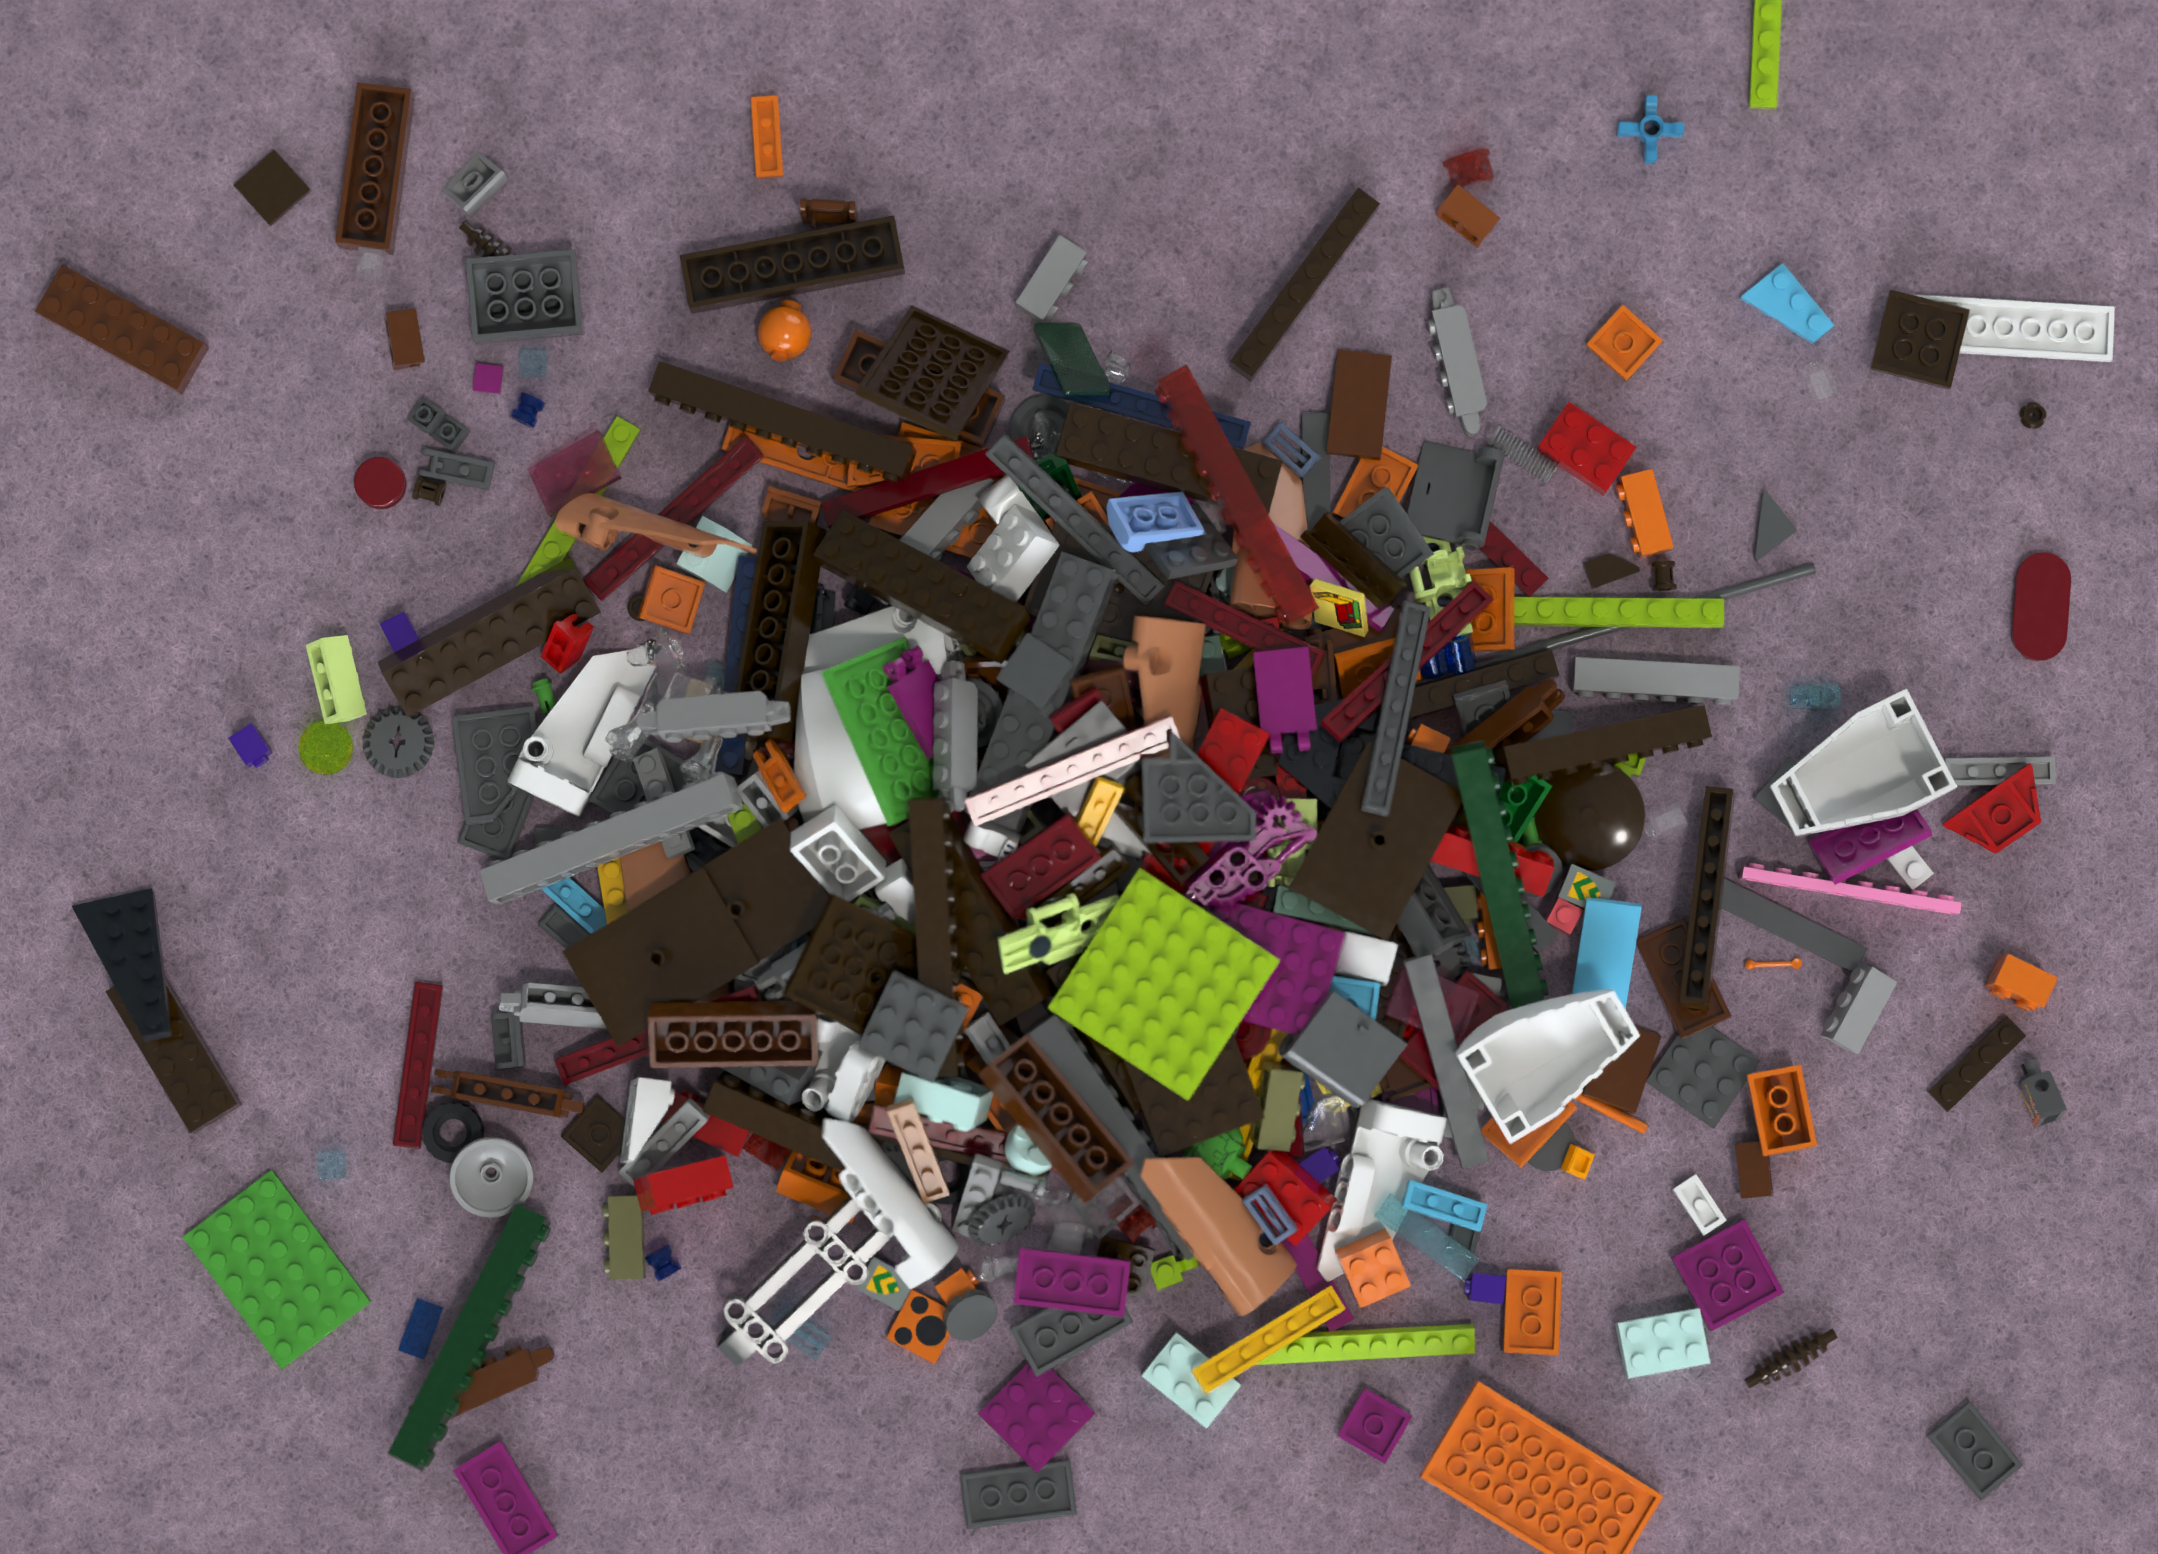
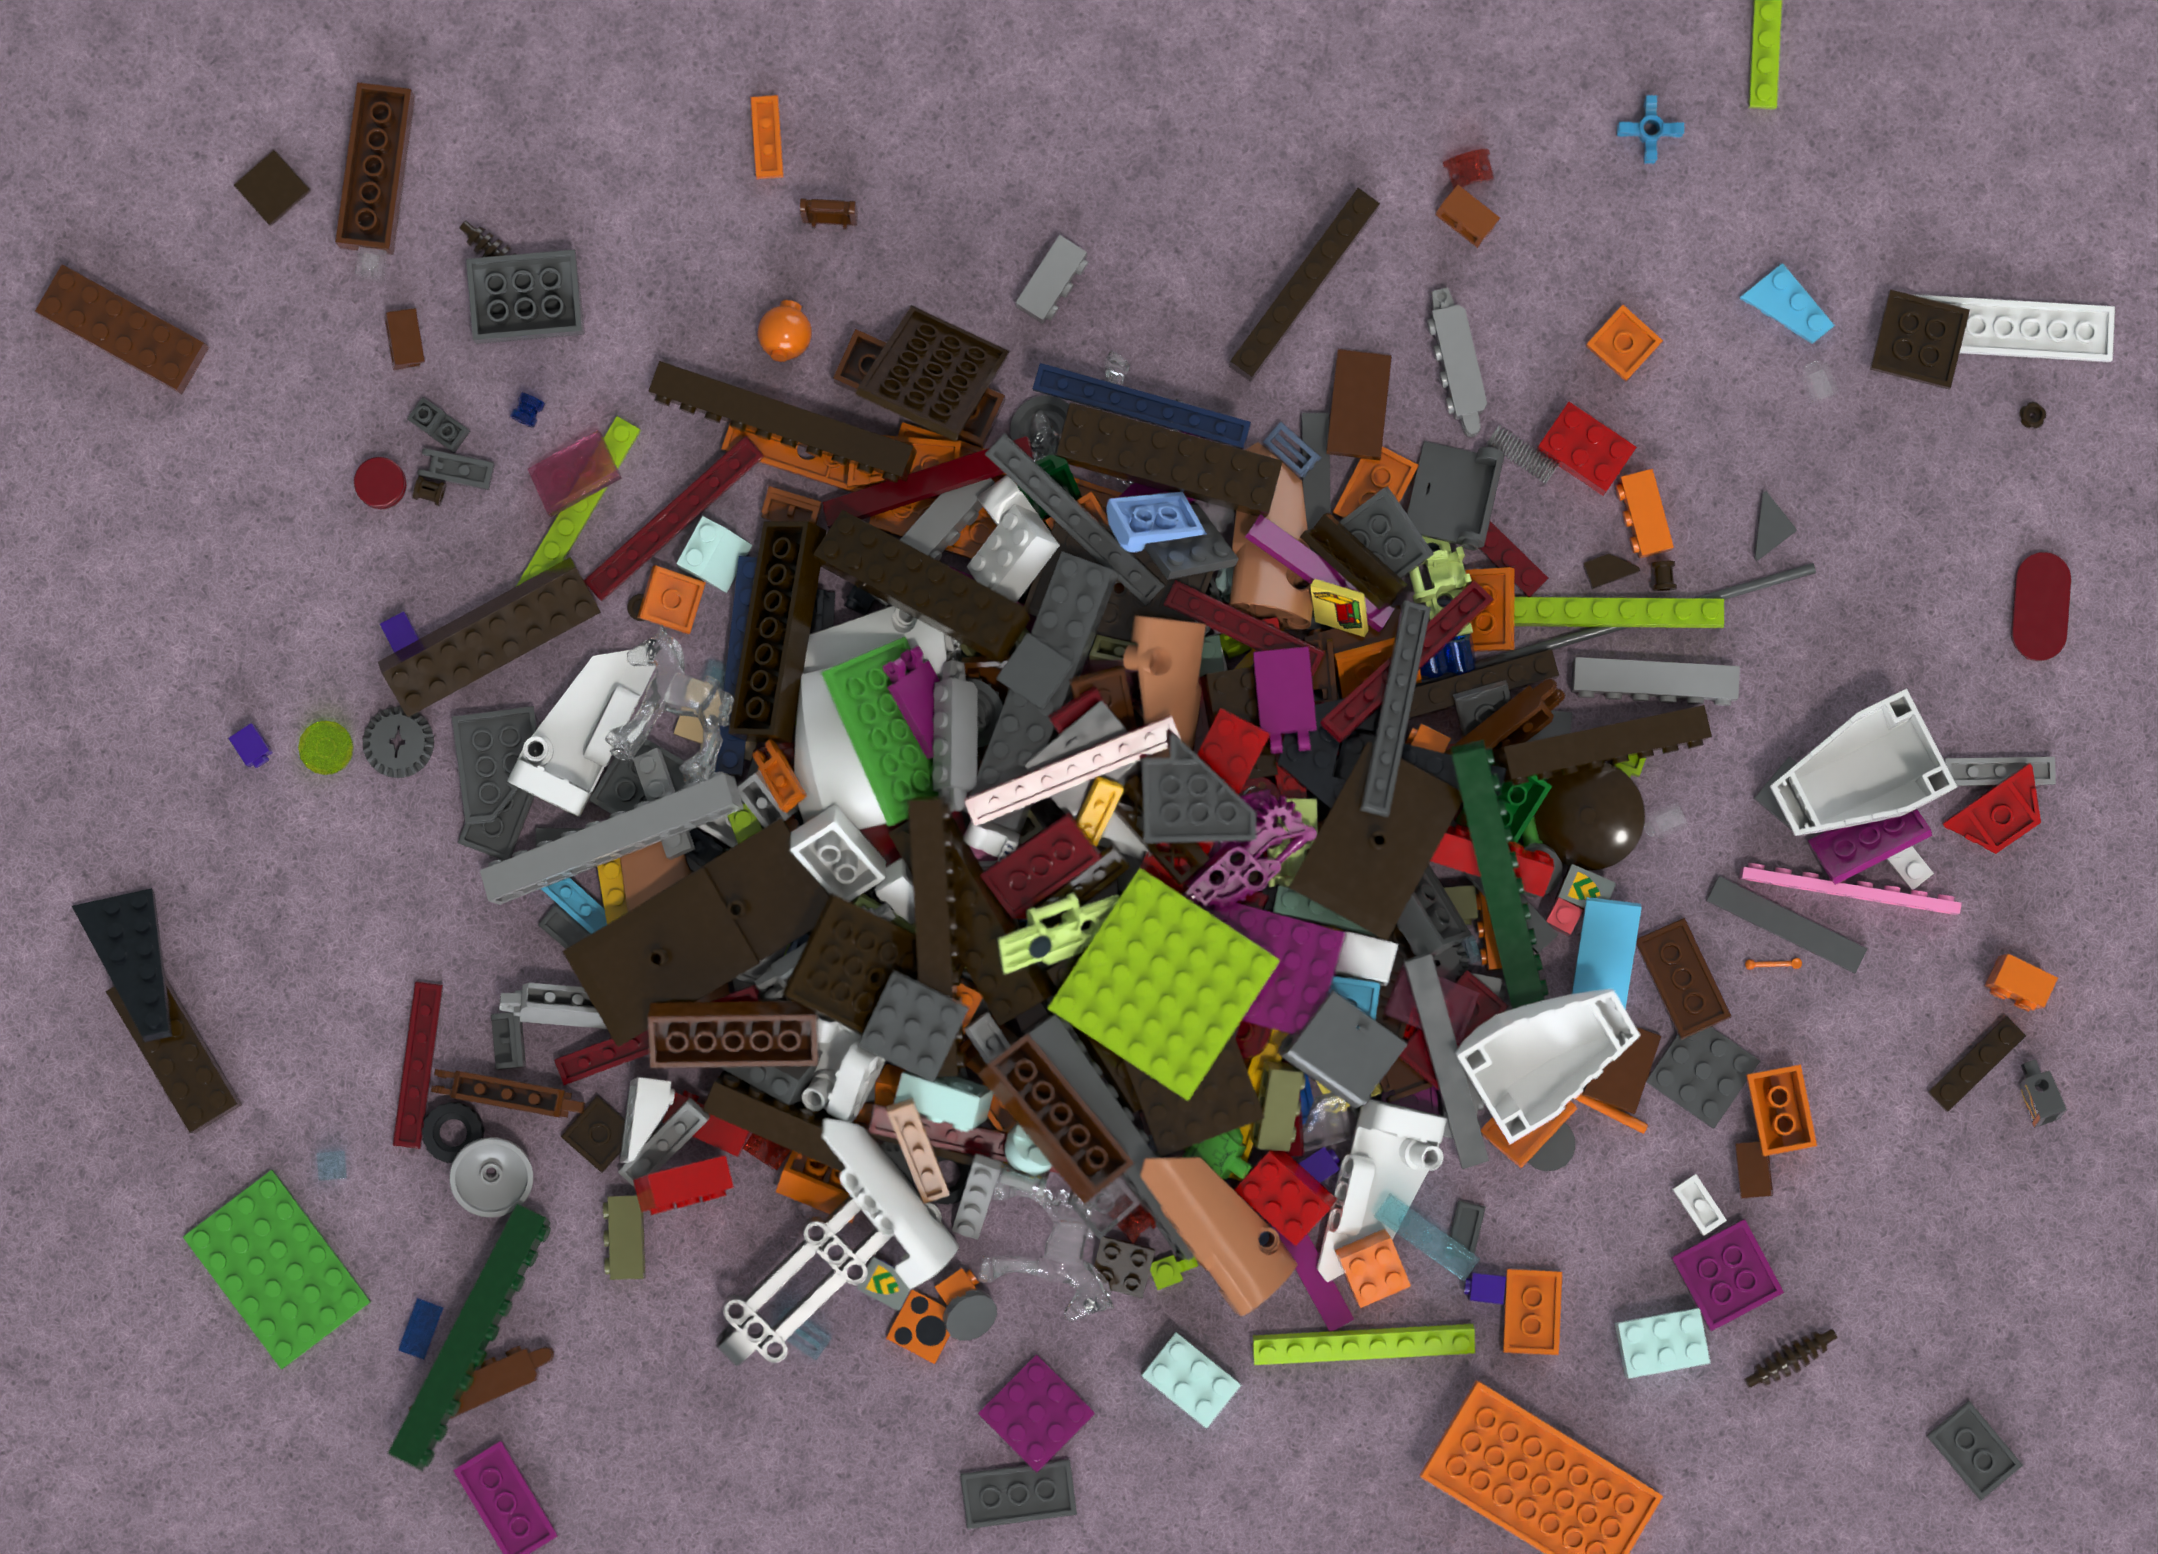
yellowish green brick [306,635,367,724] -> none
light grey slope [441,152,508,219] -> none
magenta tile [472,363,504,394] -> none
clear light blue tile [519,350,547,378] -> none
bright green pin [532,678,556,714] -> none
red hinge [541,614,594,674] -> none
nougat panel [556,493,757,558] -> none
light grey hinge [636,691,791,743] -> none
clear blue wheel [645,1244,682,1282] -> none
dark brown brick [680,215,905,314] -> none
dark grey gear [967,1194,1036,1247] -> none
dark grey tile [1009,1307,1133,1377] -> none
magenta plate [1013,1247,1131,1317] -> none
clear green piece [1033,323,1111,395] -> none
clear red brick [1154,364,1319,626] -> none
yellow plate [1191,1286,1346,1395] -> none
sand blue tile [1242,1184,1298,1246] -> none
magenta plate [1337,1388,1412,1464] -> none
medium azure plate [1401,1180,1488,1232] -> none
light orange tile [1560,1144,1595,1180] -> none
dark brown brick [1679,786,1735,1010] -> none
clear light blue leg [1789,683,1841,710] -> none
light grey brick [1821,963,1897,1054] -> none

